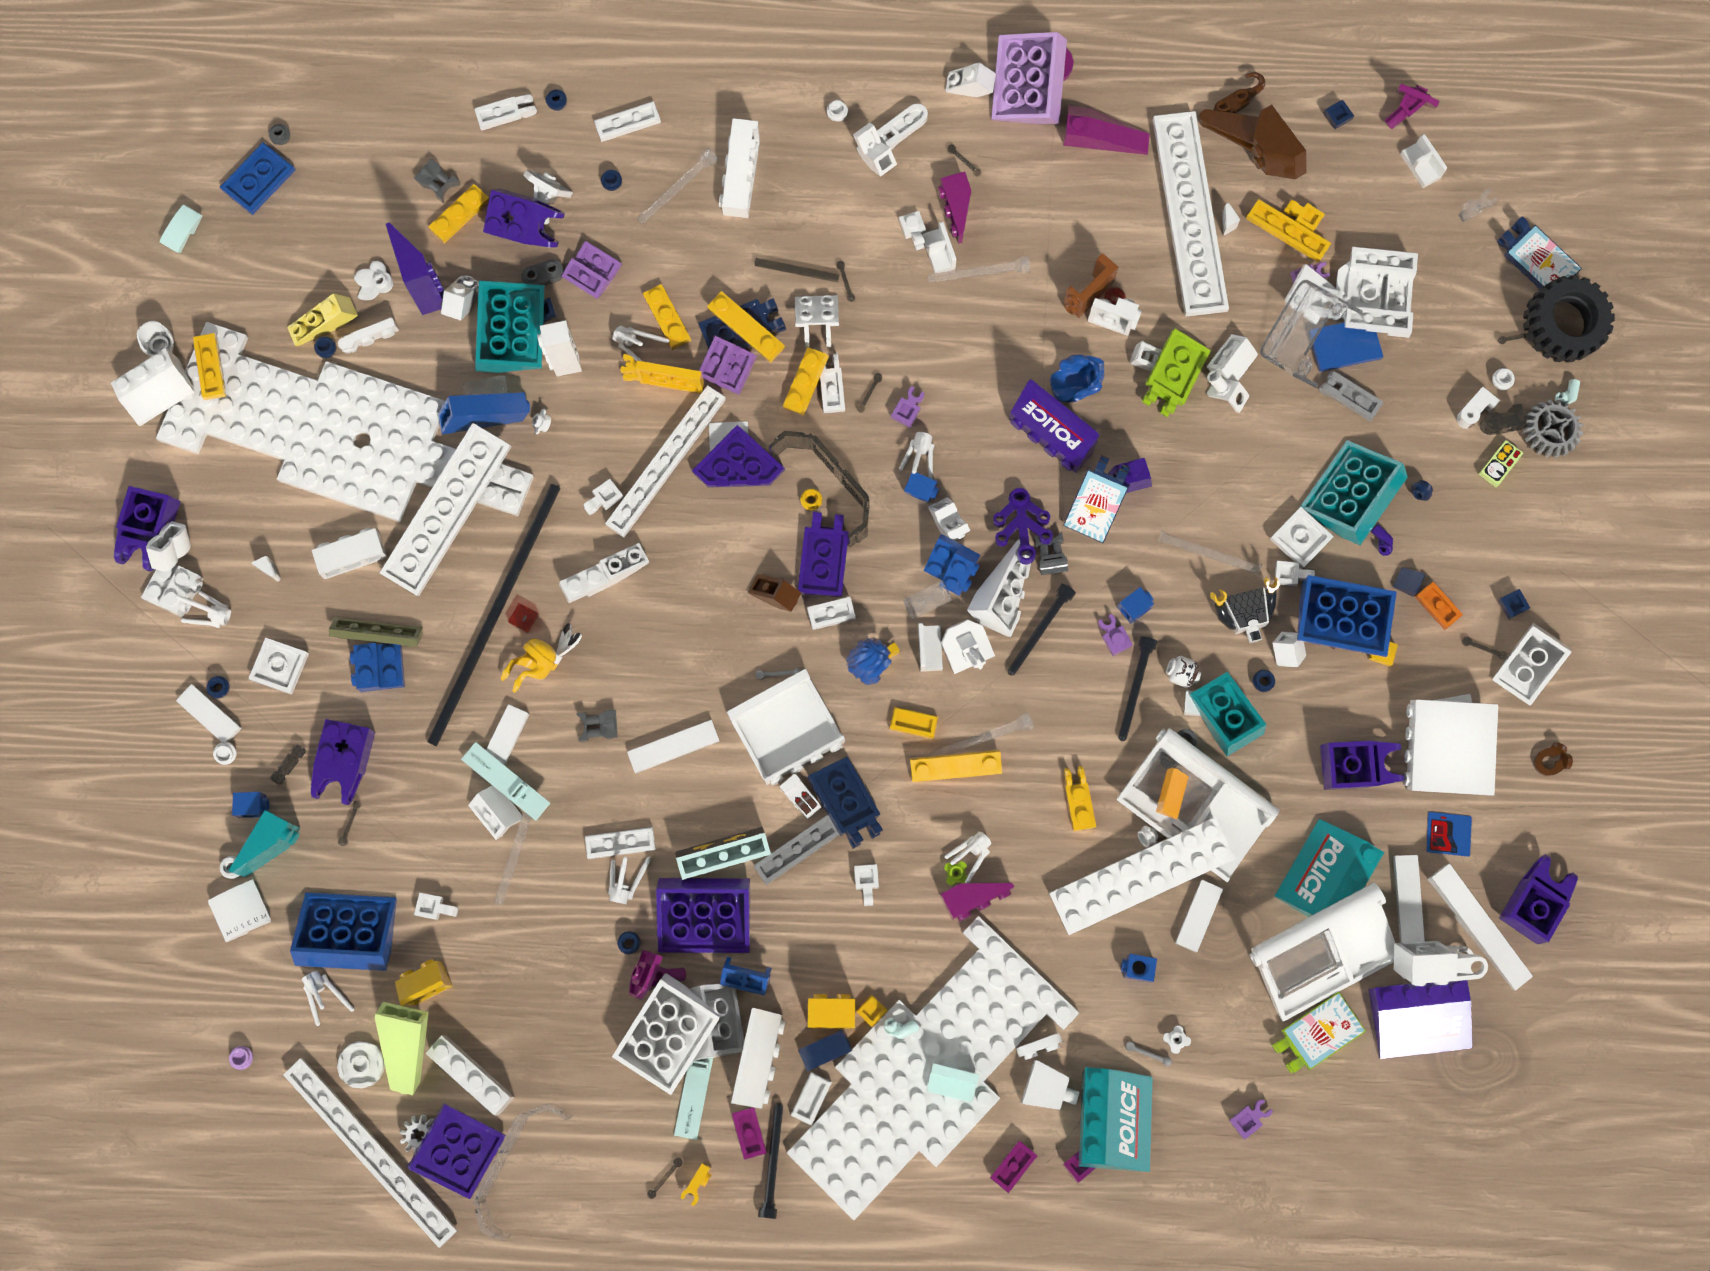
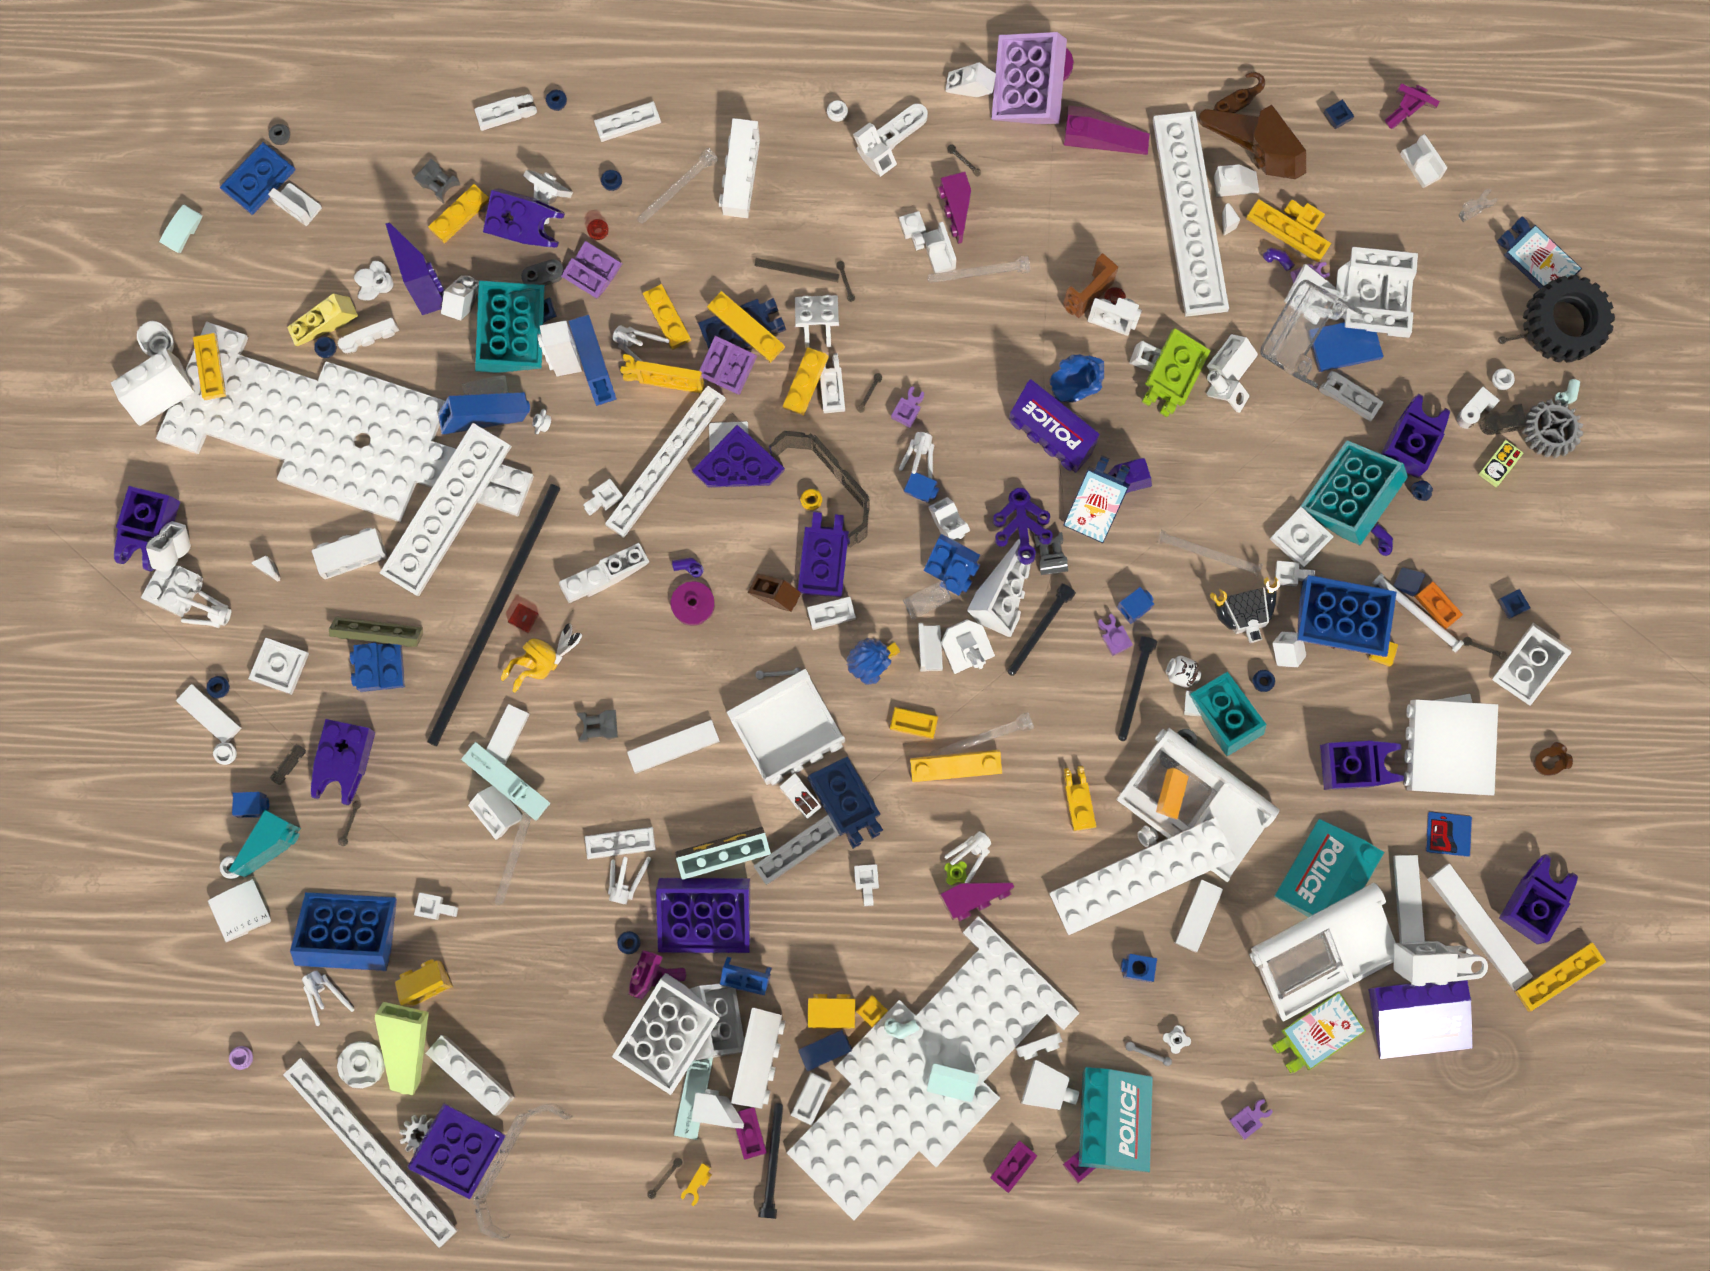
none -> white panel [268,183,322,226]
none -> blue slope [568,315,617,406]
none -> clear red plate [587,219,609,240]
none -> magenta plate [671,581,715,626]
none -> dark purple arm [672,557,704,578]
none -> white slope [691,1089,744,1129]
none -> white slope [1214,164,1259,197]
none -> dark purple arm [1263,247,1295,272]
none -> white bar [1372,573,1464,653]
none -> dark purple brick [1381,393,1450,478]
none -> yellow plate [1515,942,1606,1012]

